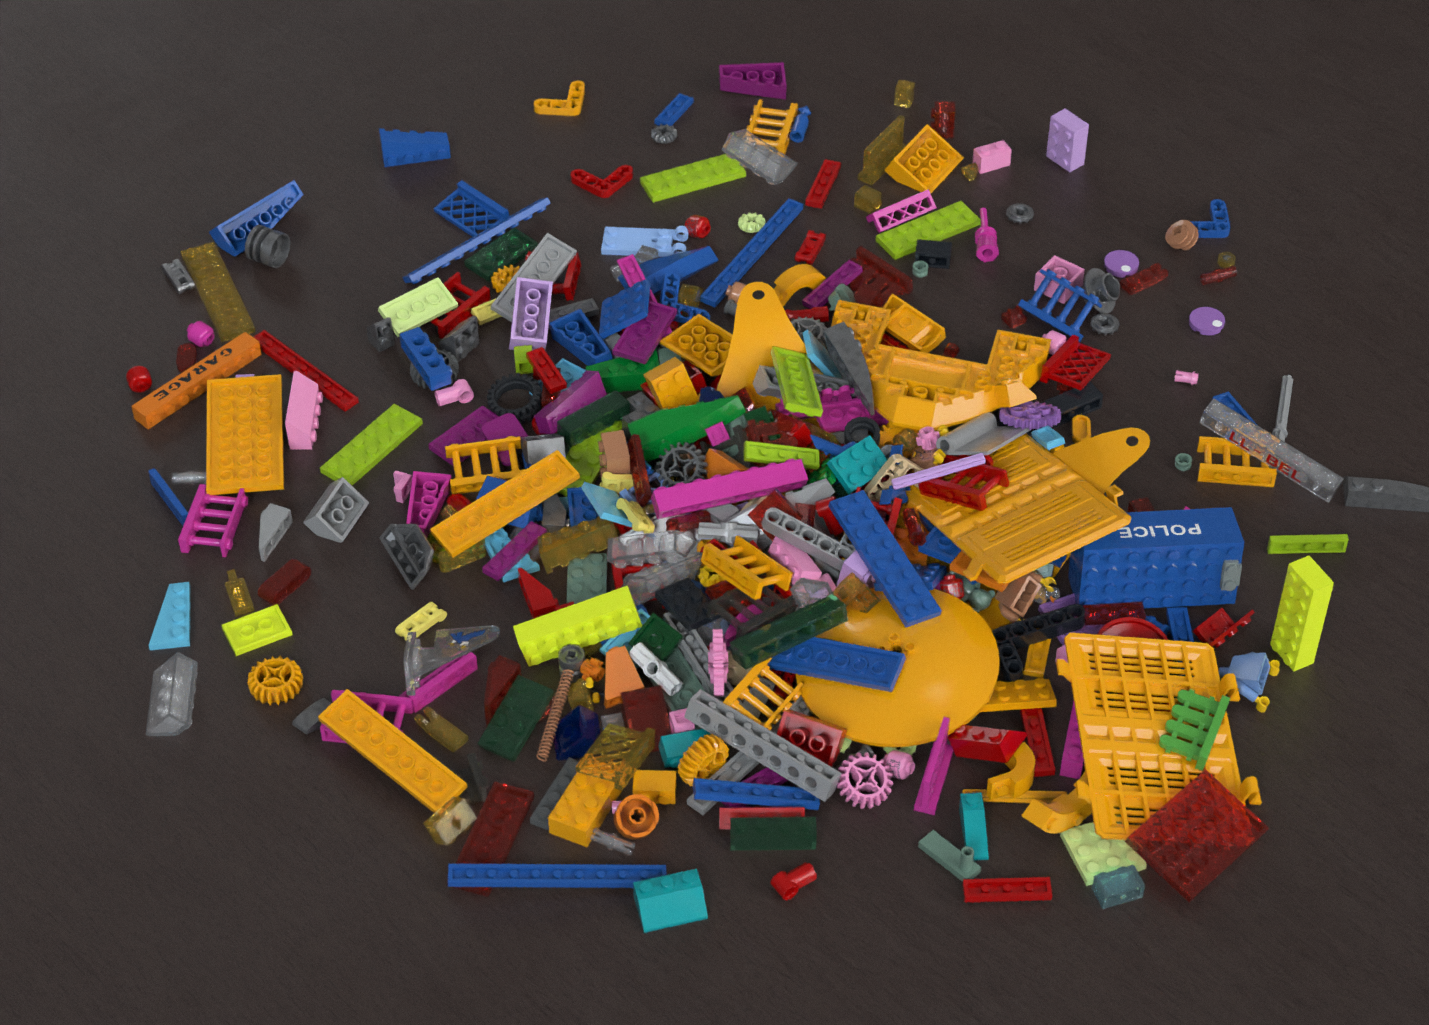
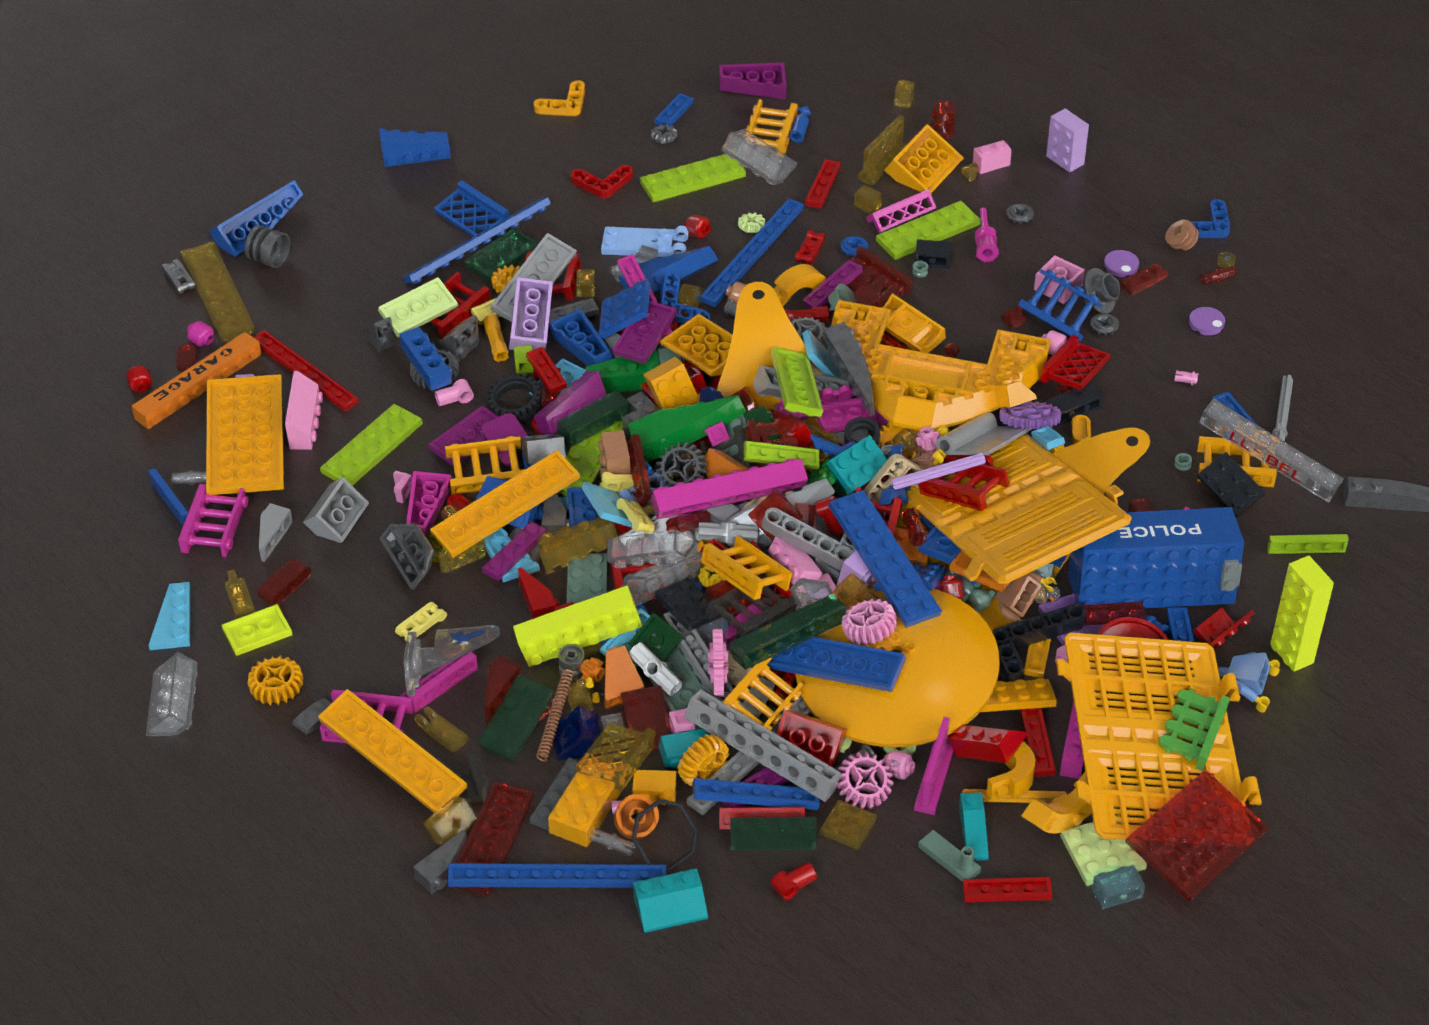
none -> flat silver slope [413,830,468,894]
none -> light orange axle [483,315,509,362]
none -> clear yellow brick [576,269,595,297]
none -> black piece [632,799,698,871]
none -> clear yellow tile [820,799,877,850]
none -> blue gear [841,236,868,257]
none -> bright pink gear [842,598,897,646]
none -> black plate [1197,452,1265,518]

